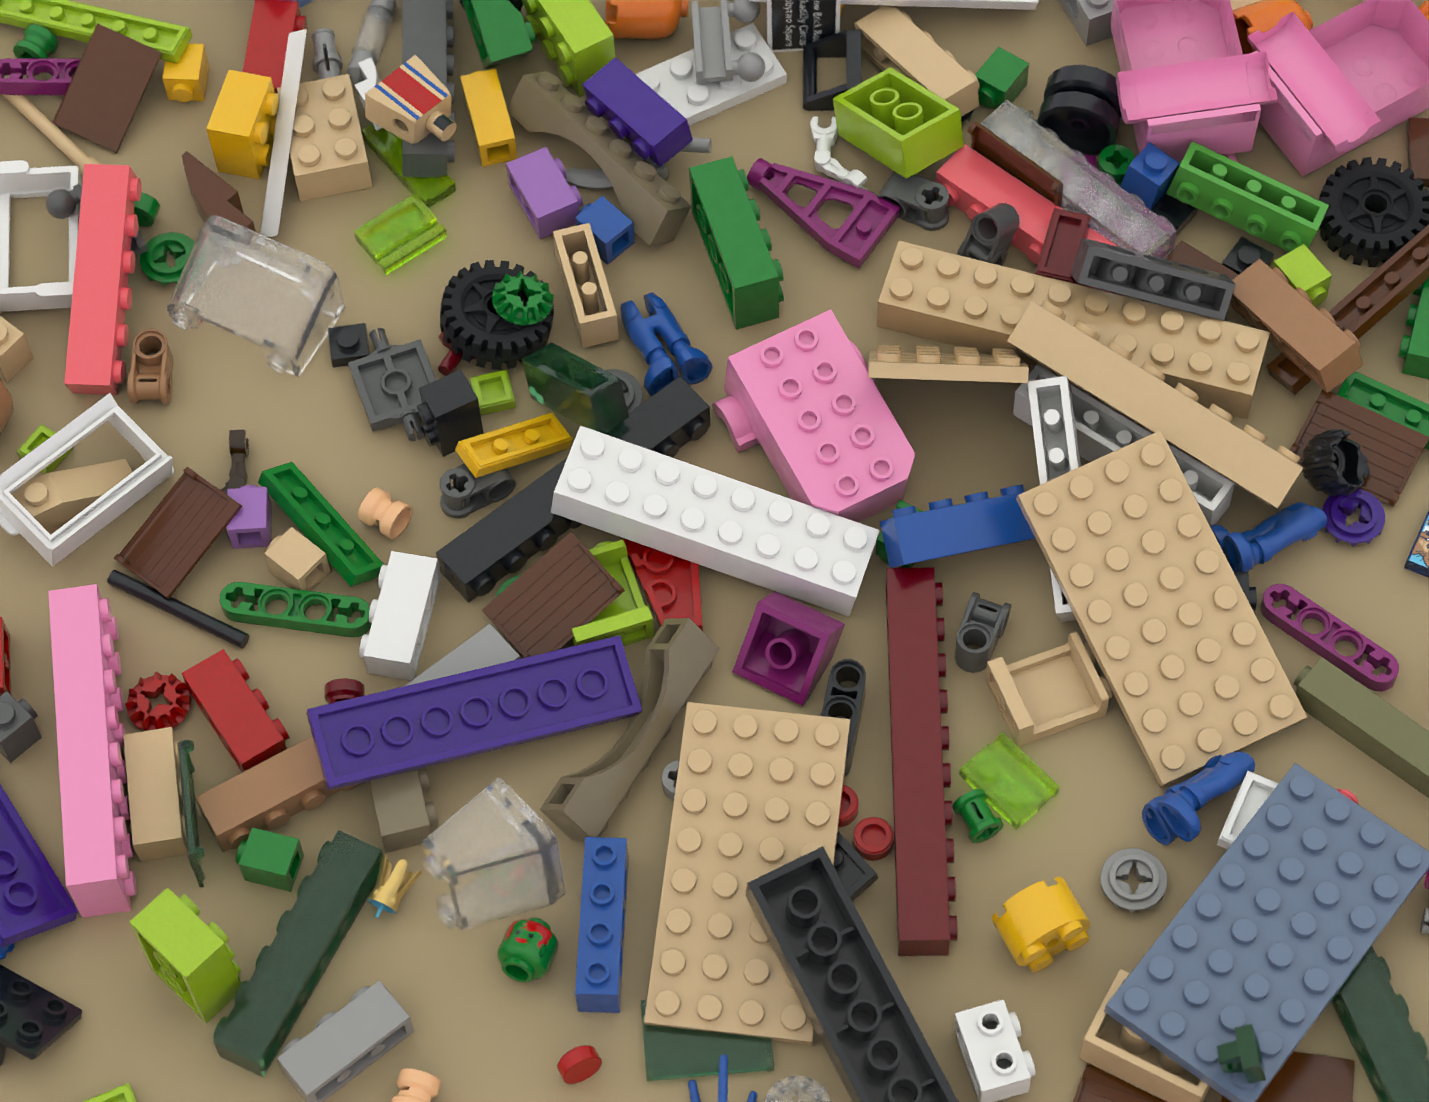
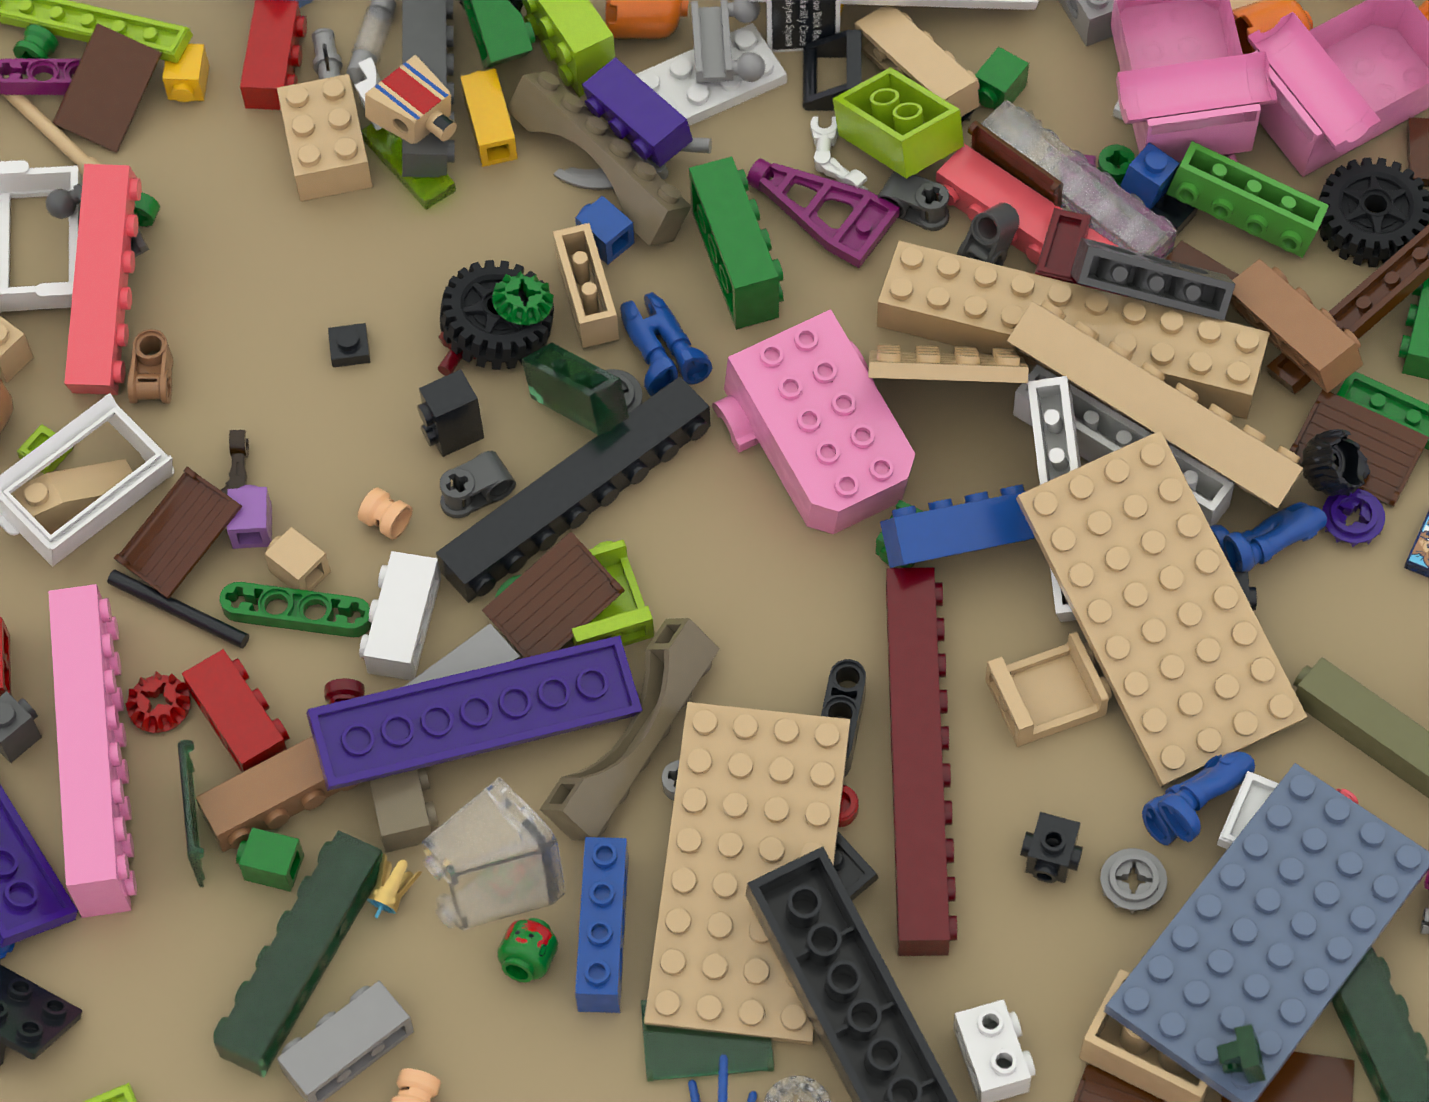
tan brick [123,727,194,862] -> none
lime brick [129,888,244,1024] -> none
green gear [140,232,200,287] -> none
clear windscreen [167,215,345,377] -> none
reddish brown slope [181,151,258,260] -> none
yellow brick [206,70,279,180] -> none
green plate [258,462,385,587] -> none
white sticker [260,29,307,238] -> none
dark grey plate [348,328,436,441] -> none
clear neon green plate [354,193,447,275] -> none
yellow tile [455,412,573,478] -> none
lime tile [470,369,516,416] -> none
medium lavender brick [506,147,583,239] -> none
white brick [551,426,879,617] -> none
red tile [557,1045,602,1084] -> none
red wing [620,537,703,631] -> none
magenta slope [732,591,845,706] -> none
red tile [853,817,894,861] -> none
green bush [952,788,1004,843] -> none
dark grey piece [955,592,1012,673] -> none
clear neon green plate [959,732,1060,830] -> none
yellow brick [992,877,1090,972] -> none
black wheel [1037,65,1122,156] -> none
black plate [1222,237,1274,274] -> none
magenta beam [1261,584,1399,692] -> none
lime brick [1272,244,1332,307] -> none
none -> black brick [1020,812,1083,883]

